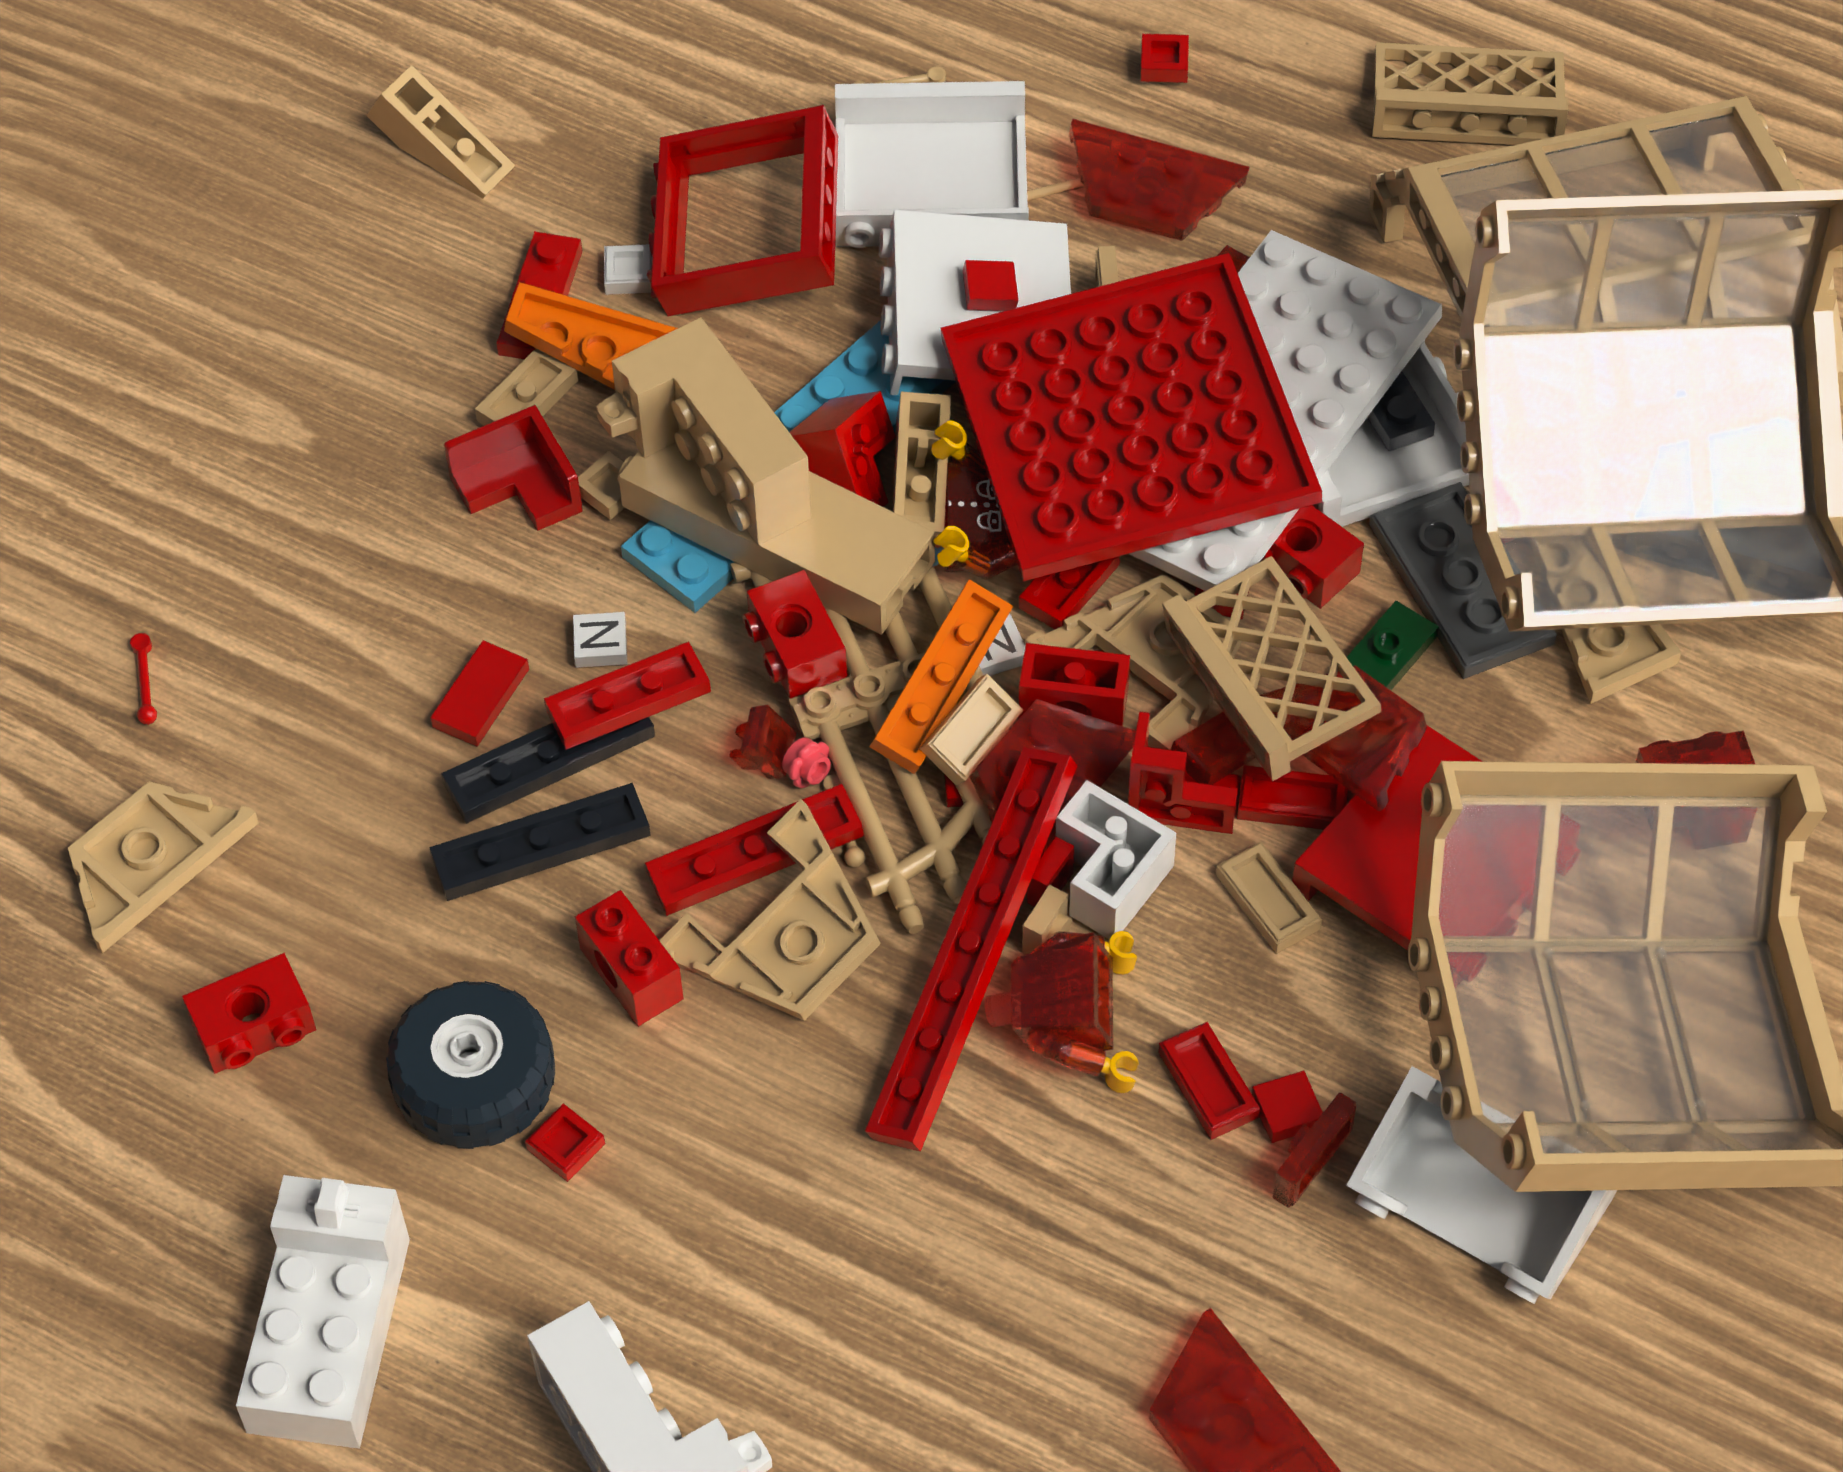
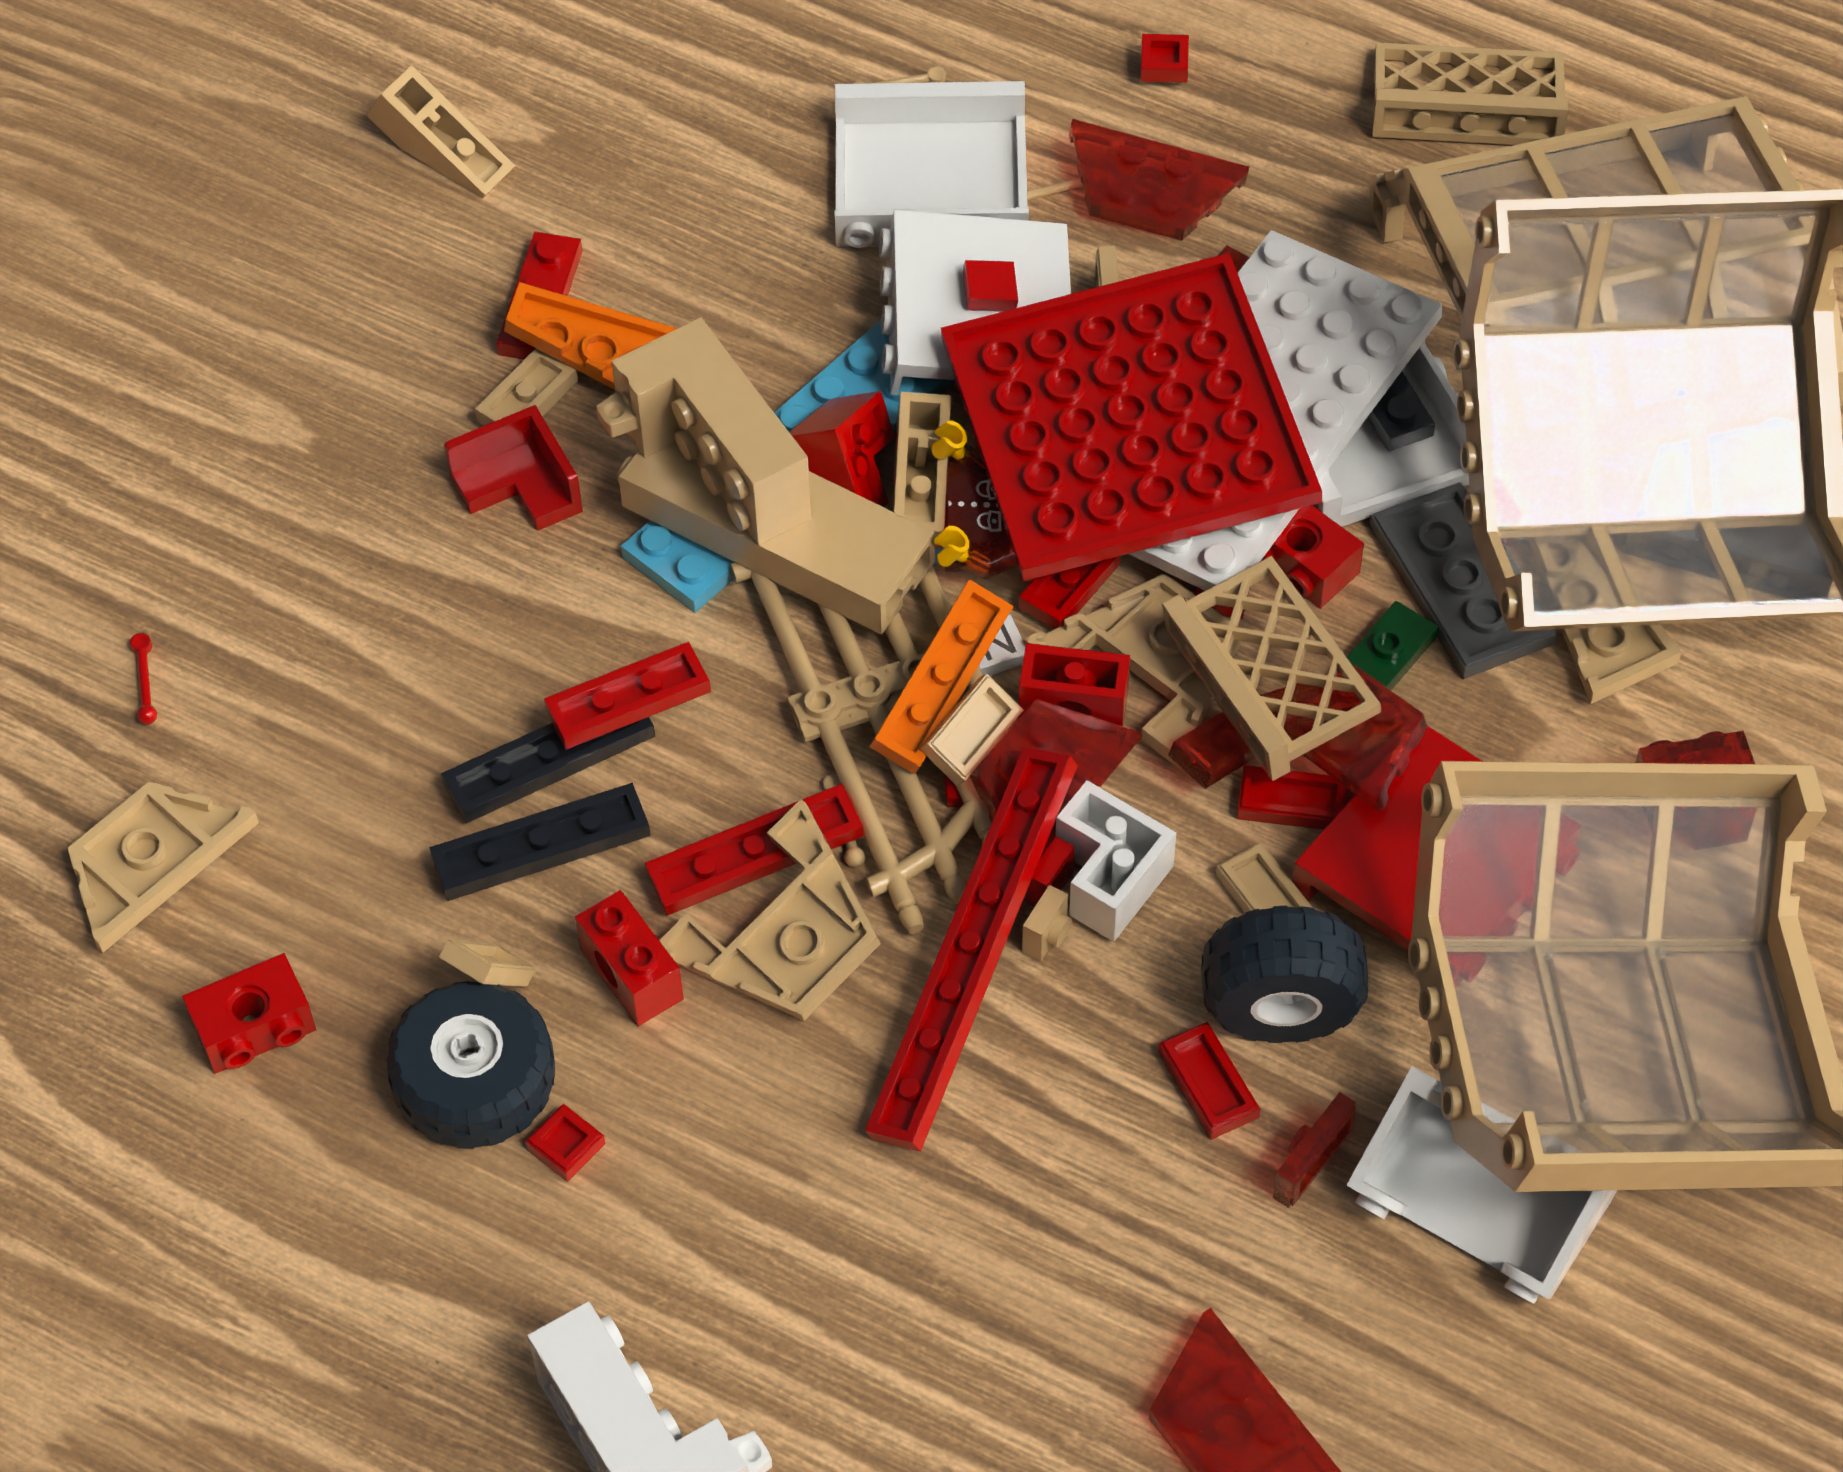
white hinge [236,1175,410,1449] -> none
red tile [430,640,529,747] -> none
white tile [573,612,627,668] -> none
tan plate [578,451,625,520] -> none
white tile [604,244,653,295] -> none
red window [646,105,839,316] -> none
clear red tile [729,704,796,779] -> none
red brick [742,570,847,699] -> none
coral plate [782,737,831,788] -> none
clear red torso [984,931,1139,1093] -> none
red panel [1128,711,1240,834] -> none
red tile [1252,1070,1325,1143] -> none
none -> tan tile [439,939,536,987]
none -> black wheel [1201,905,1368,1043]

